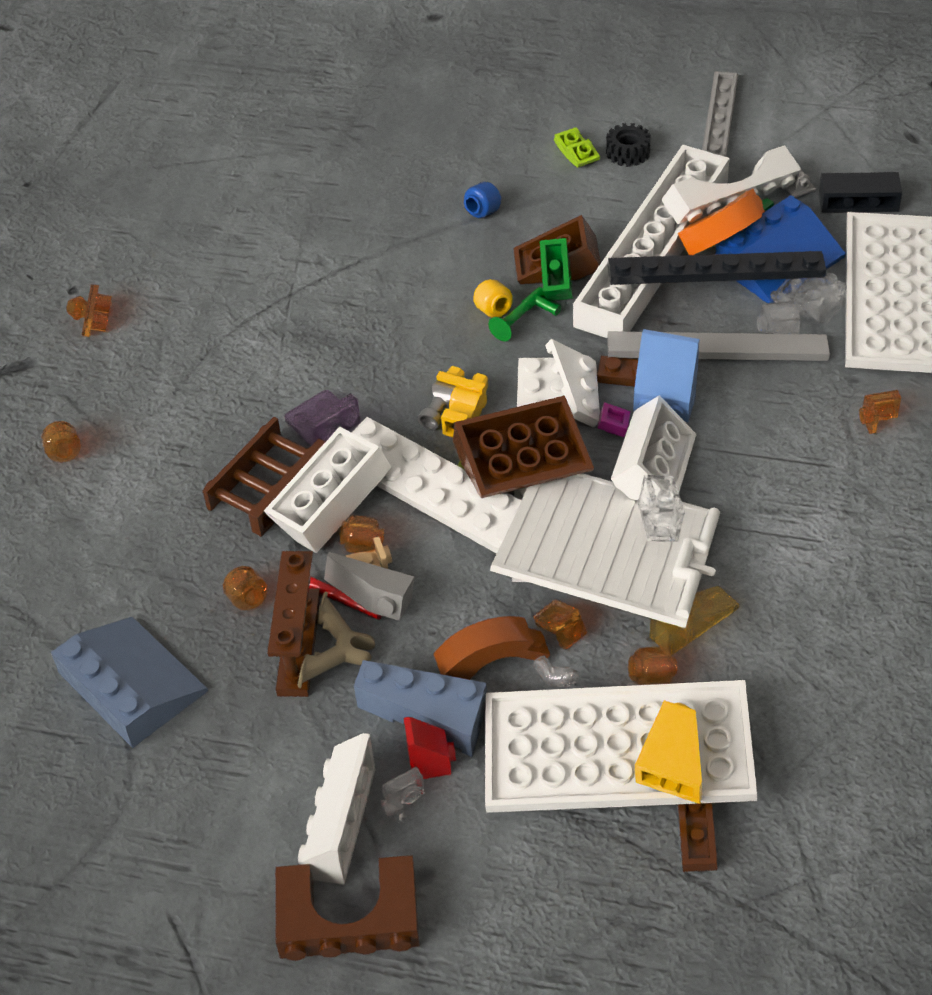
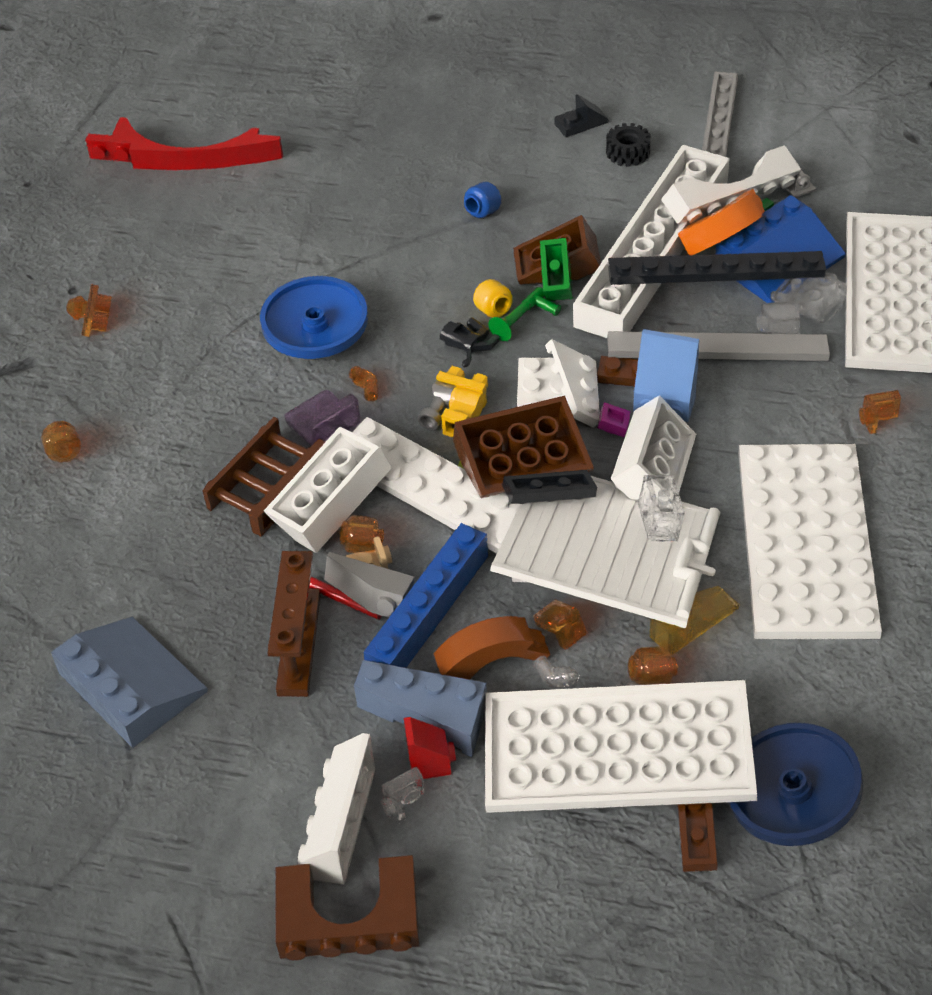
clear orange head [223,566,268,611] -> none
dark tan piece [297,592,375,688] -> none
lime slope [554,127,600,167] -> none
yellow slope [635,700,702,804] -> none
black brick [819,172,902,213] -> none
none -> red slope [85,117,283,170]
none -> blue dish [260,276,368,359]
none -> clear orange arm [349,366,378,401]
none -> blue brick [363,523,488,668]
none -> black piece [440,317,500,368]
none -> black plate [502,470,598,504]
none -> black slope [554,94,609,138]
none -> dark blue dish [729,723,863,846]
none -> white plate [738,444,882,639]

